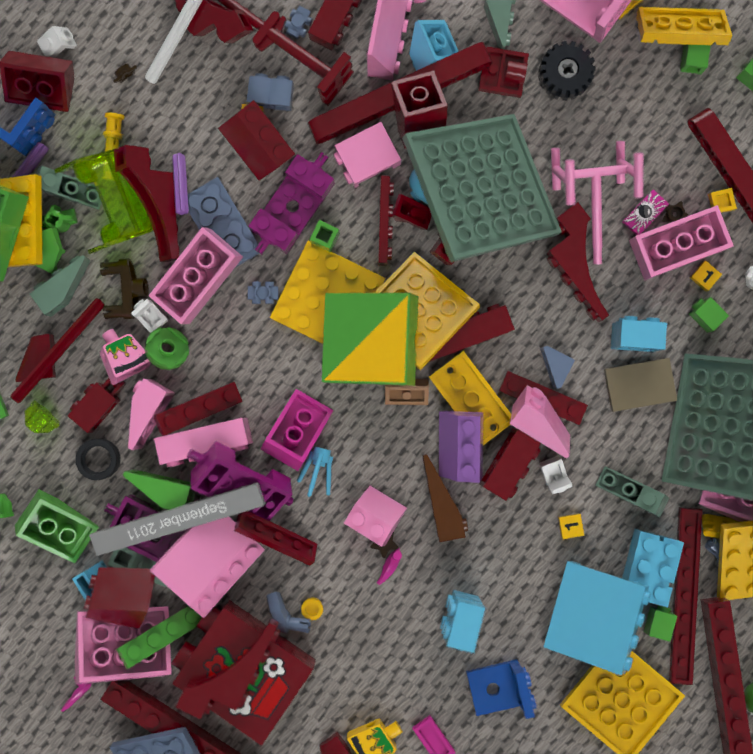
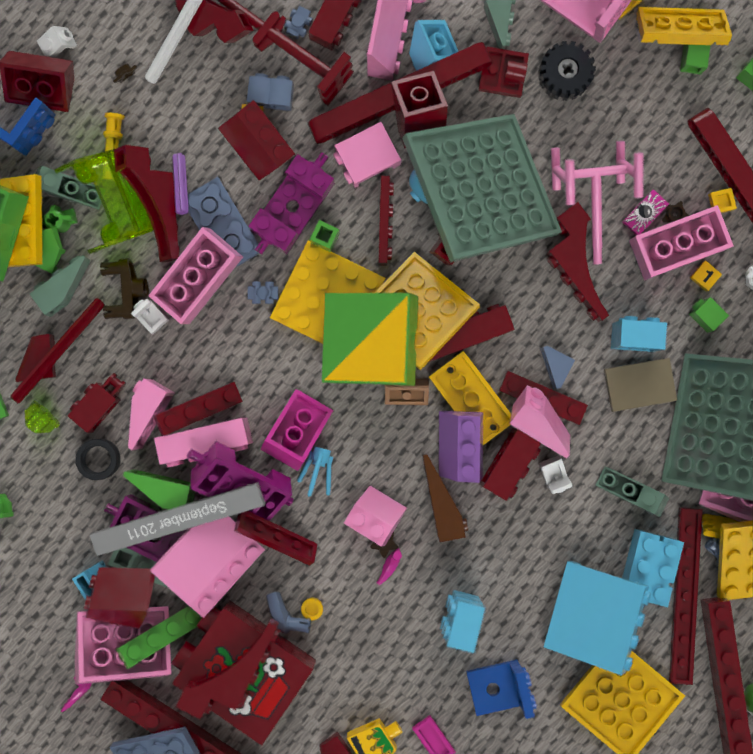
medium lavender axle [12,142,49,177] -> none
bright green slope [15,489,99,563] -> none
bright pink torso [100,329,151,385] -> none
bright green tile [145,327,189,370] -> none
dark red slope [392,194,432,230] -> none
yellow tile [558,513,584,539] -> none
bright green brick [643,605,677,642] -> none

